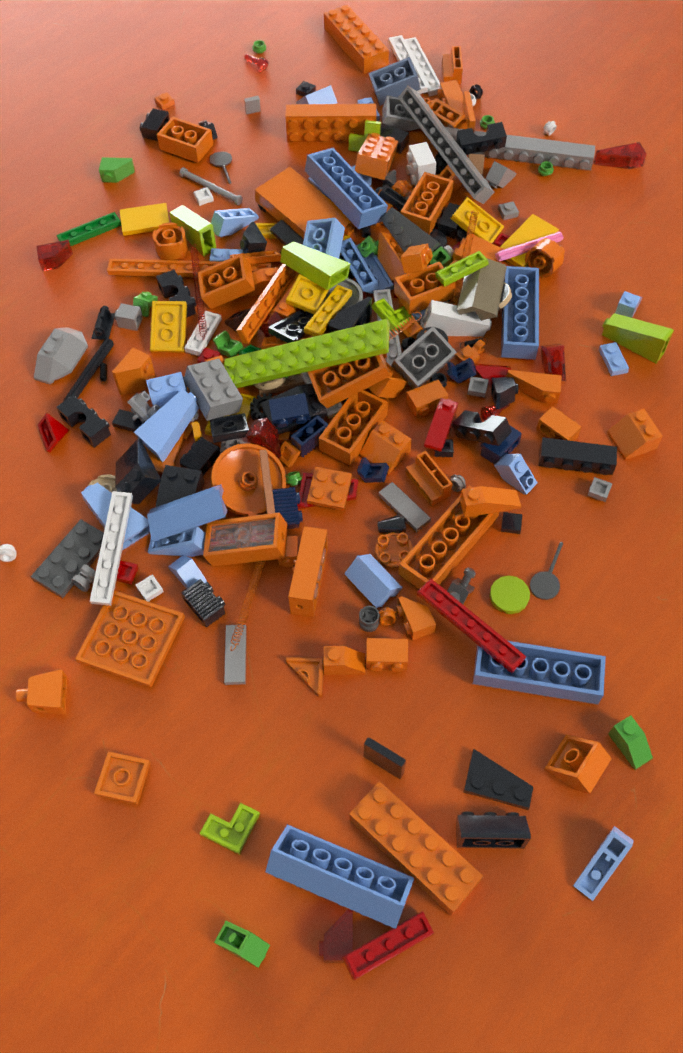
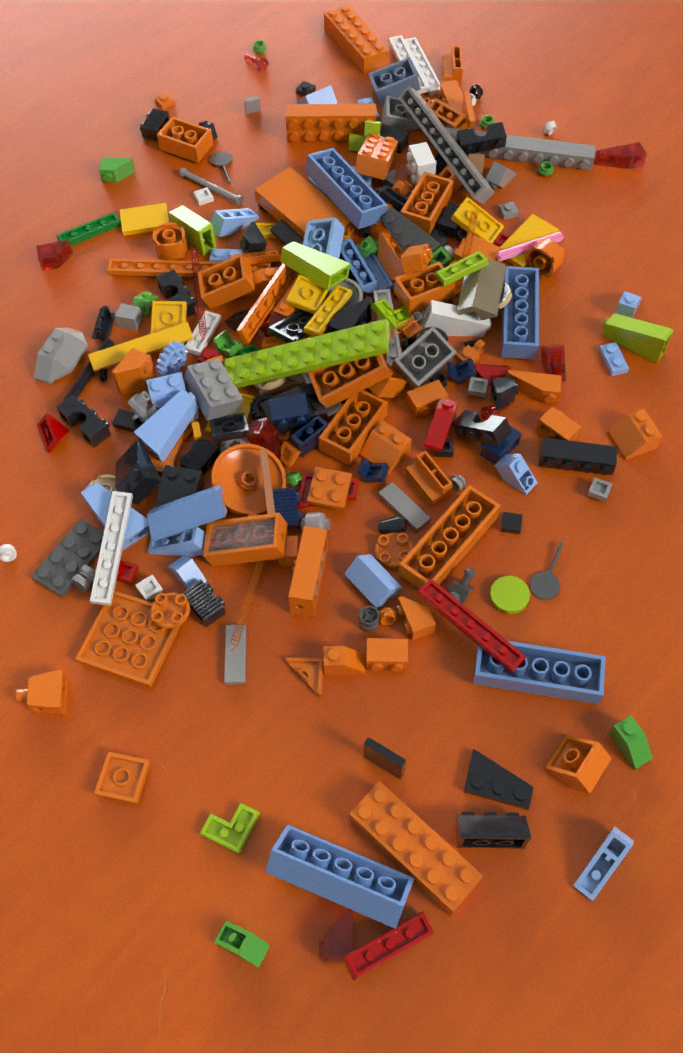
orange slope [460,486,521,518] -> none
none -> yellow tile [88,322,194,372]
none -> orange dish [151,592,190,629]
none -> light blue gear [156,341,188,376]
none -> light grey head [301,512,330,532]

